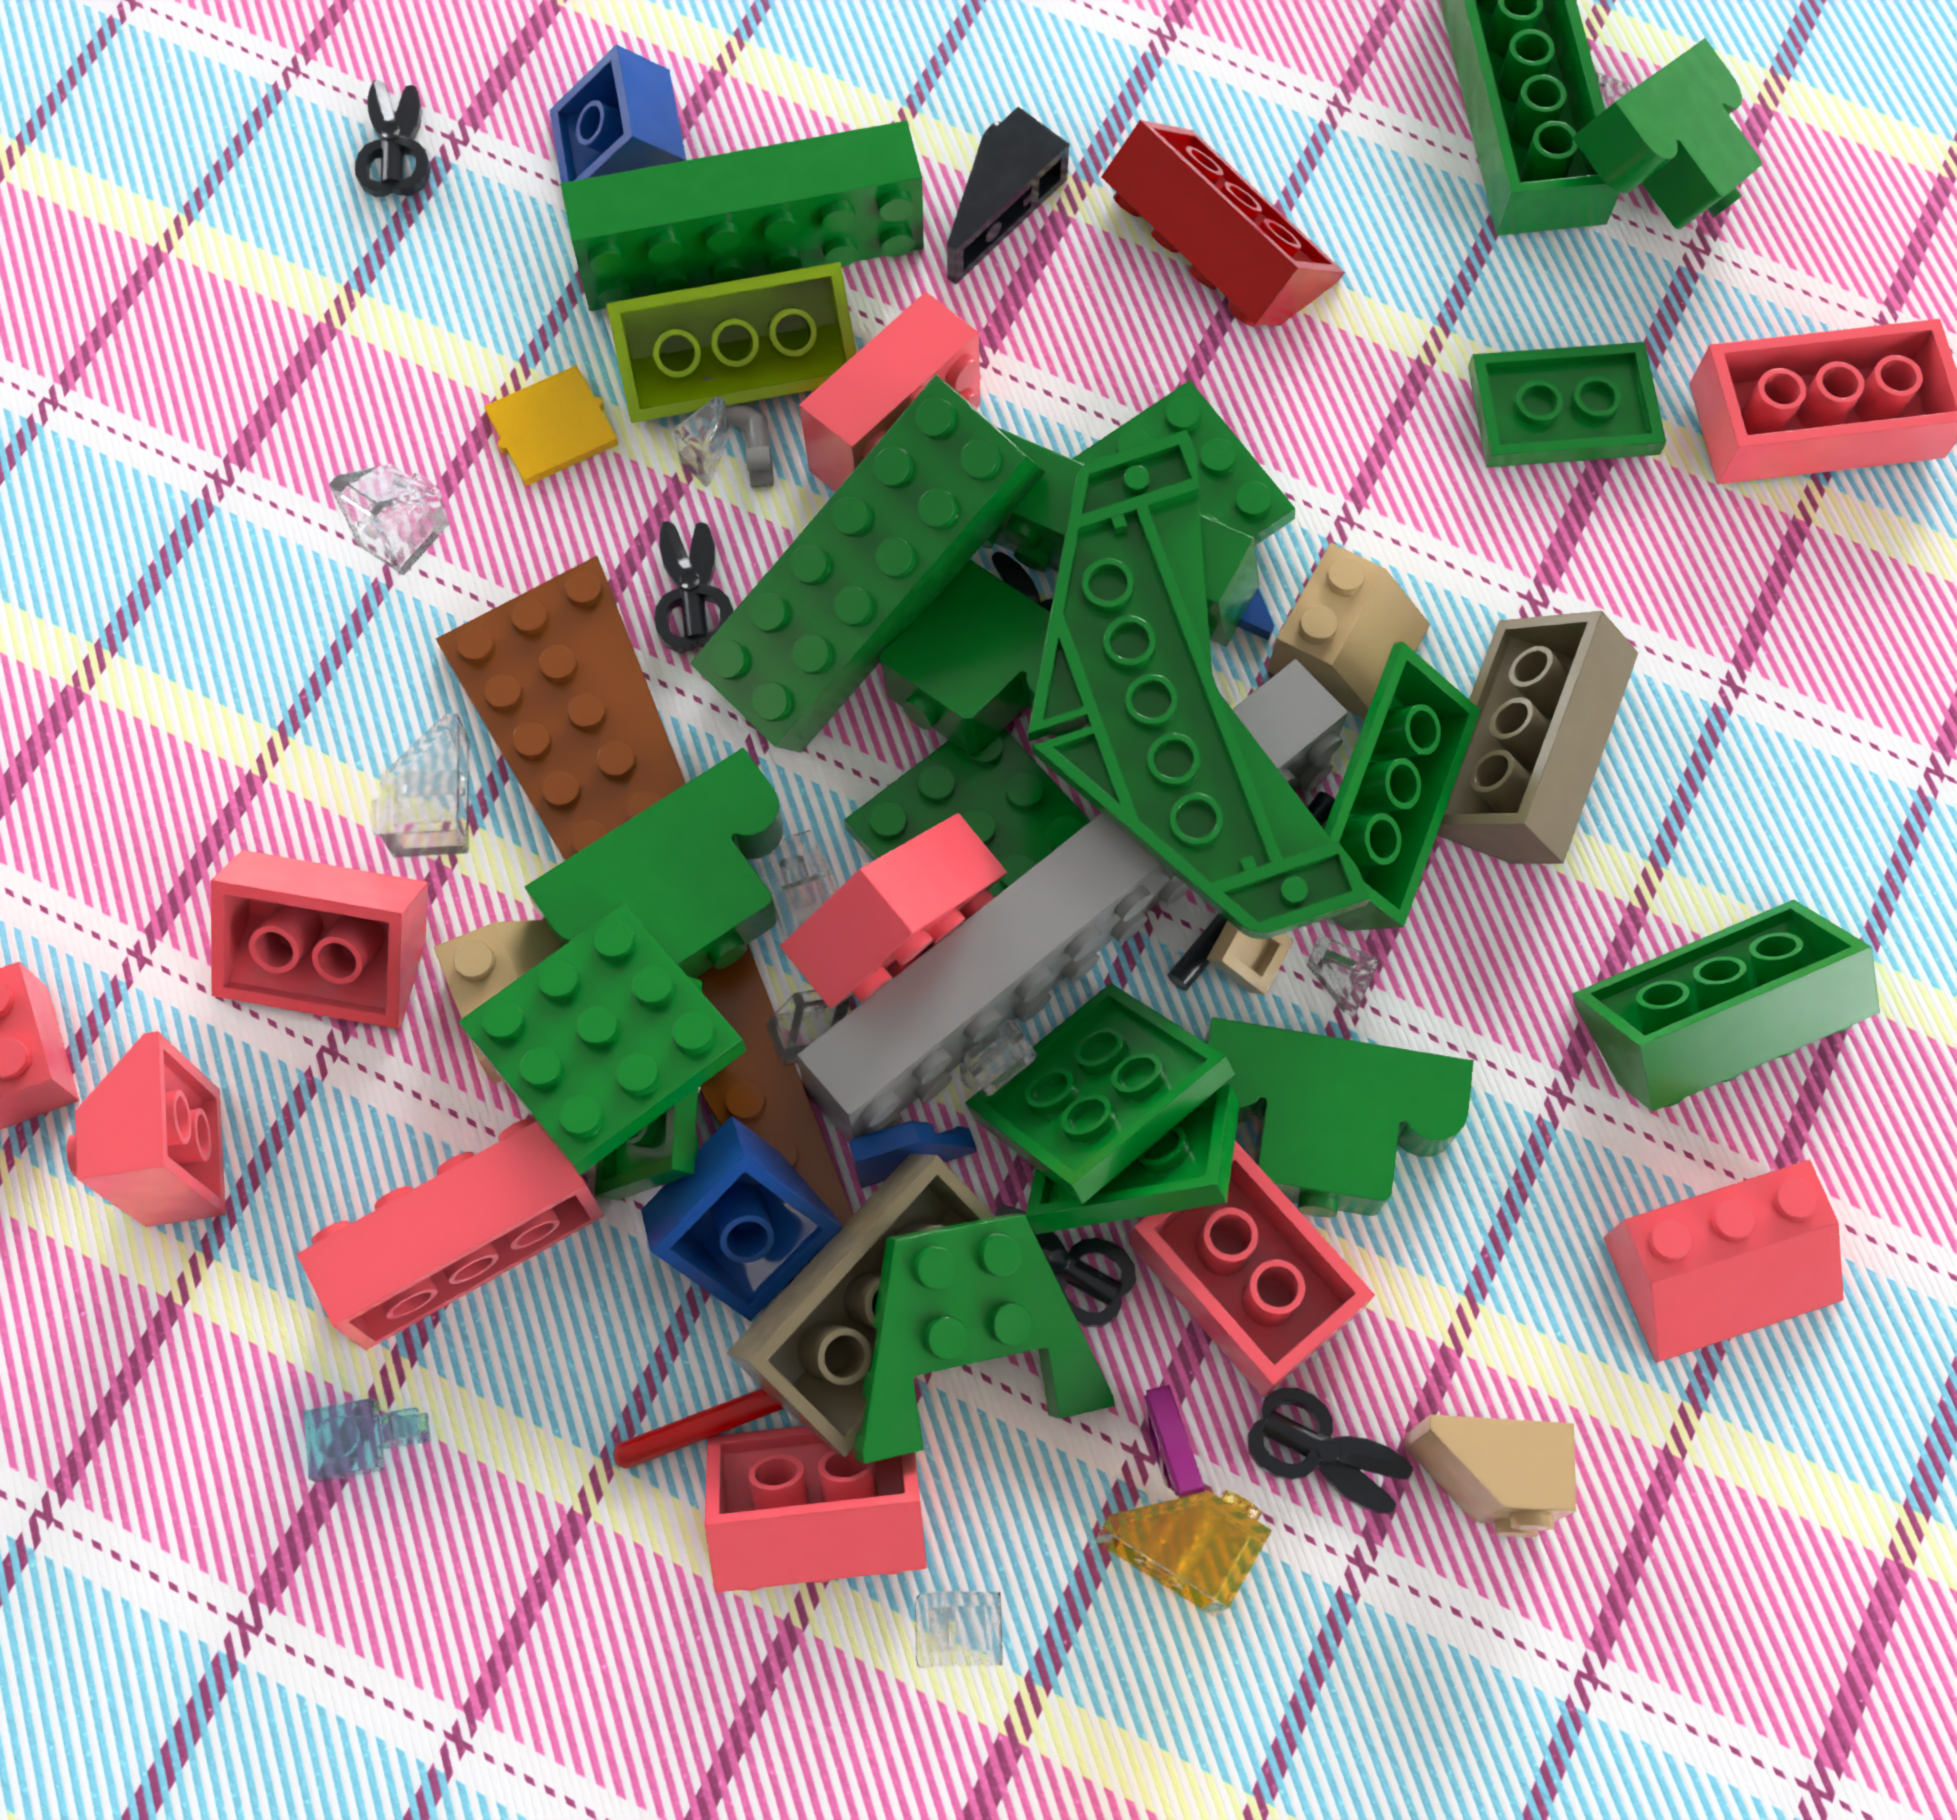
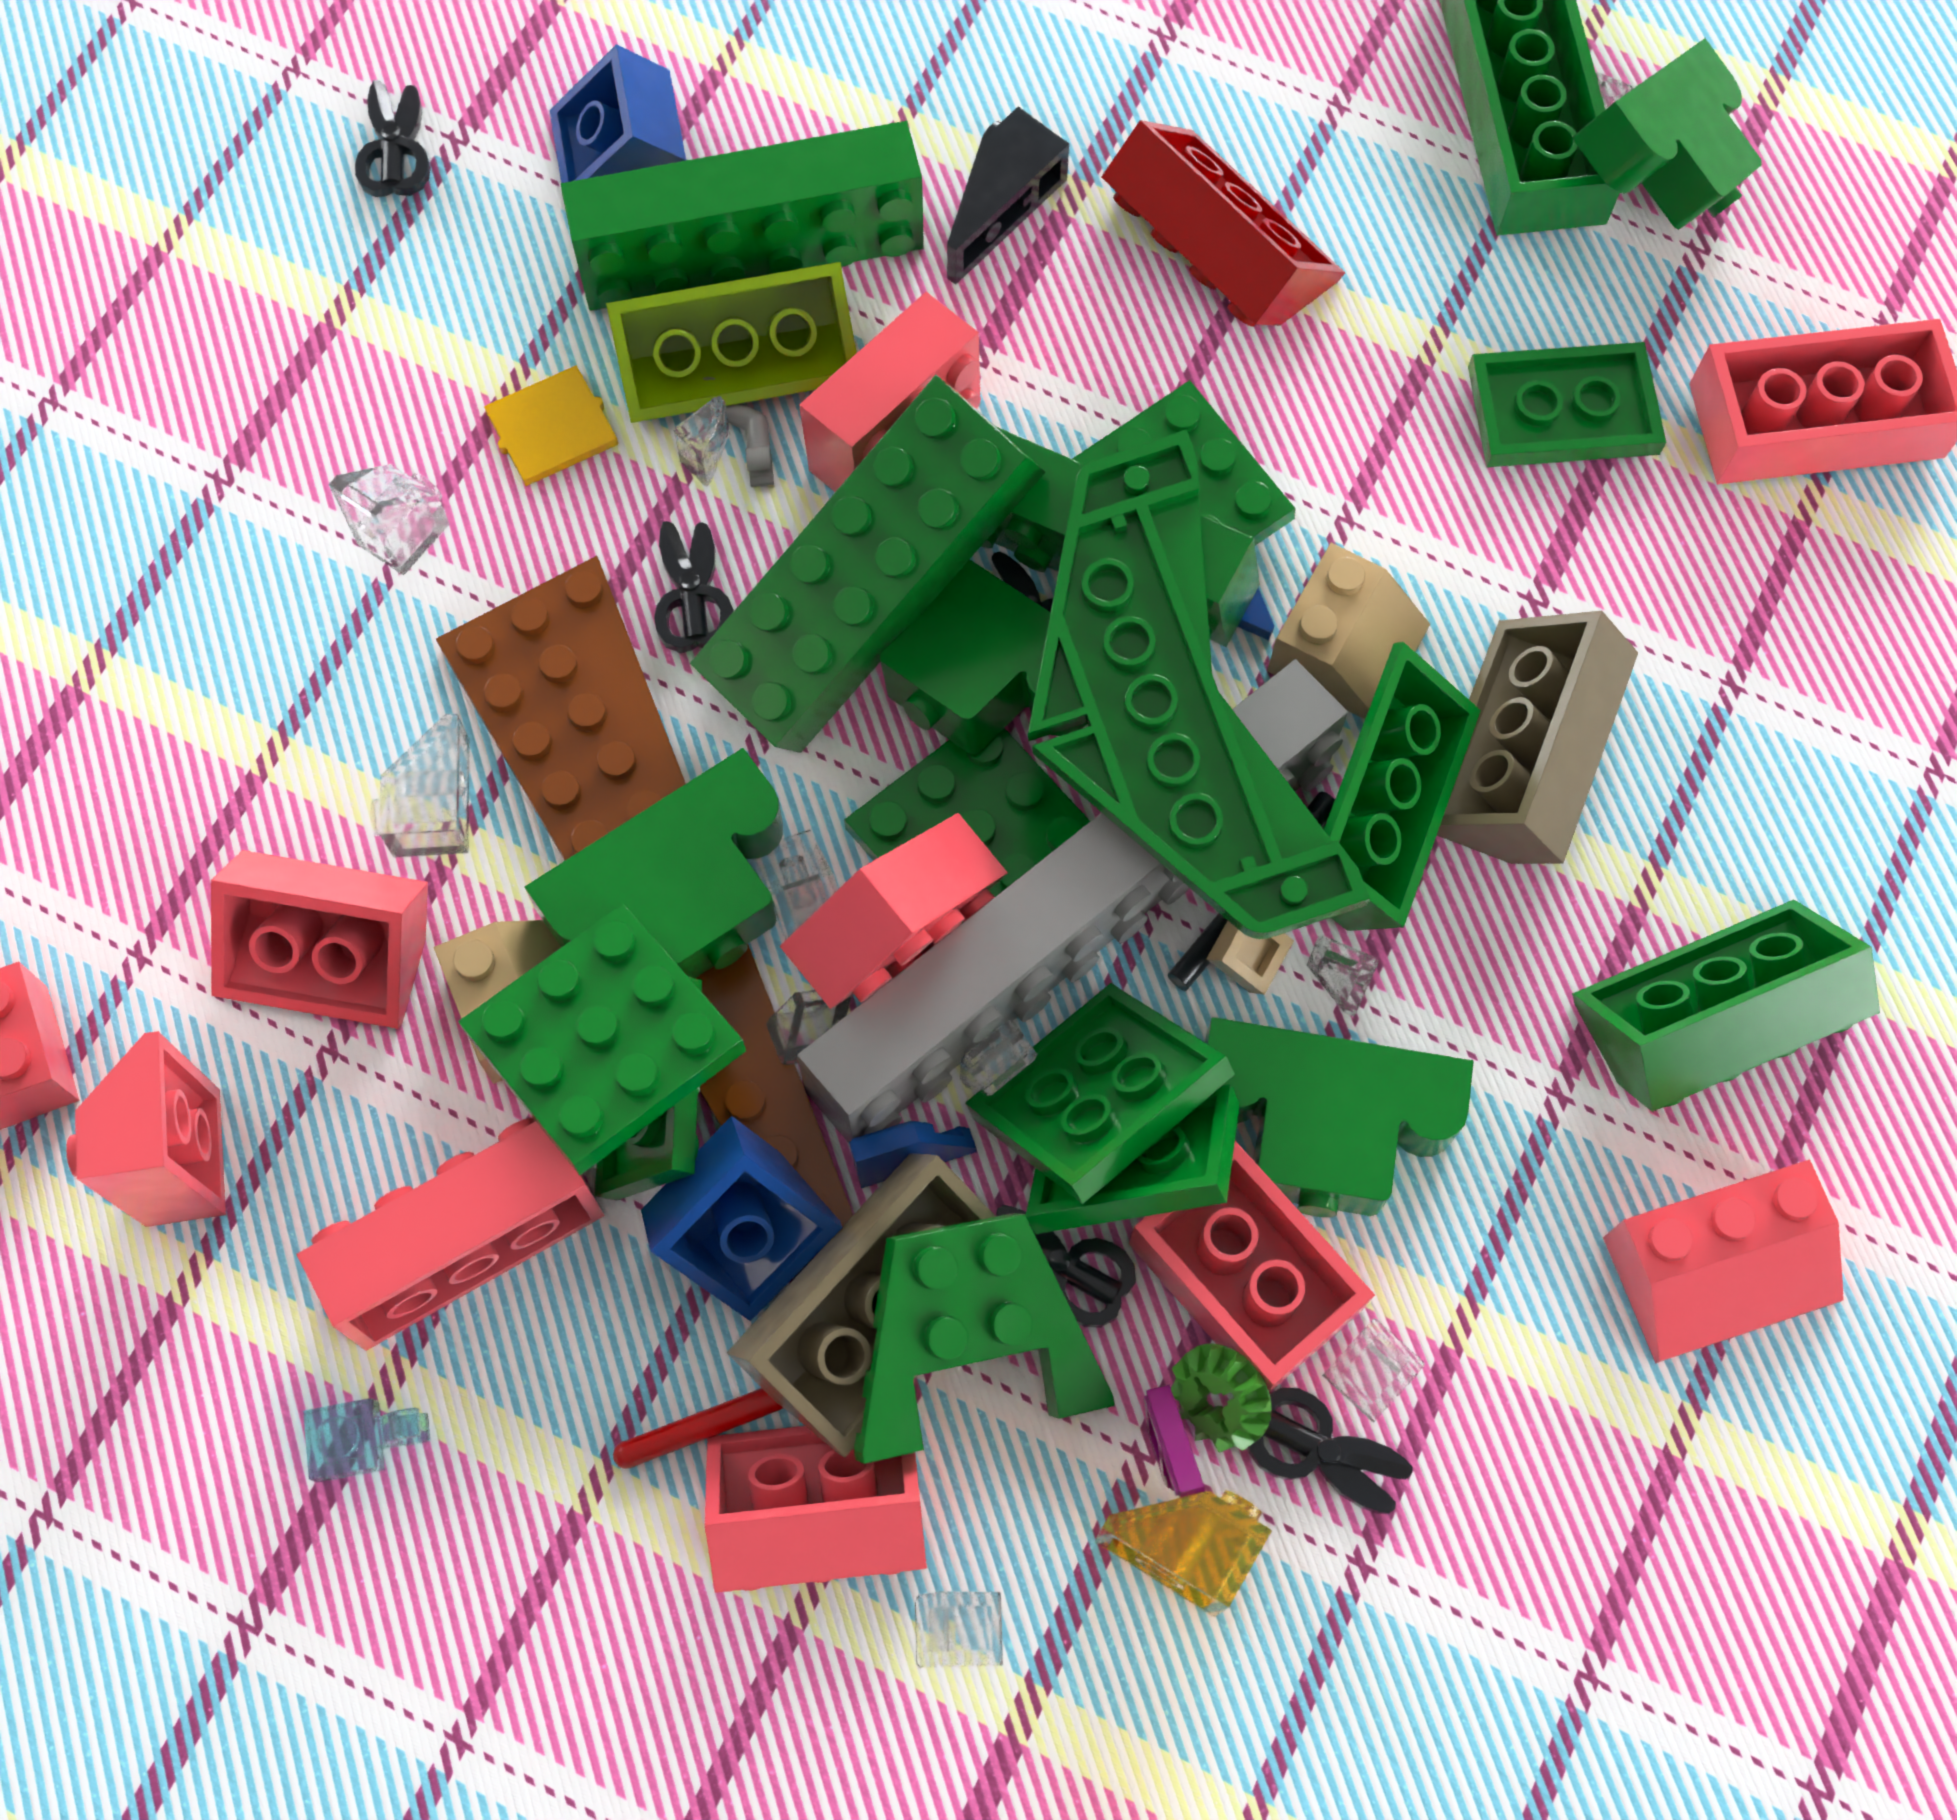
tan slope [1405,1415,1577,1538] -> none
none -> bright green gear [1171,1343,1272,1453]
none -> clear slope [1322,1318,1425,1423]

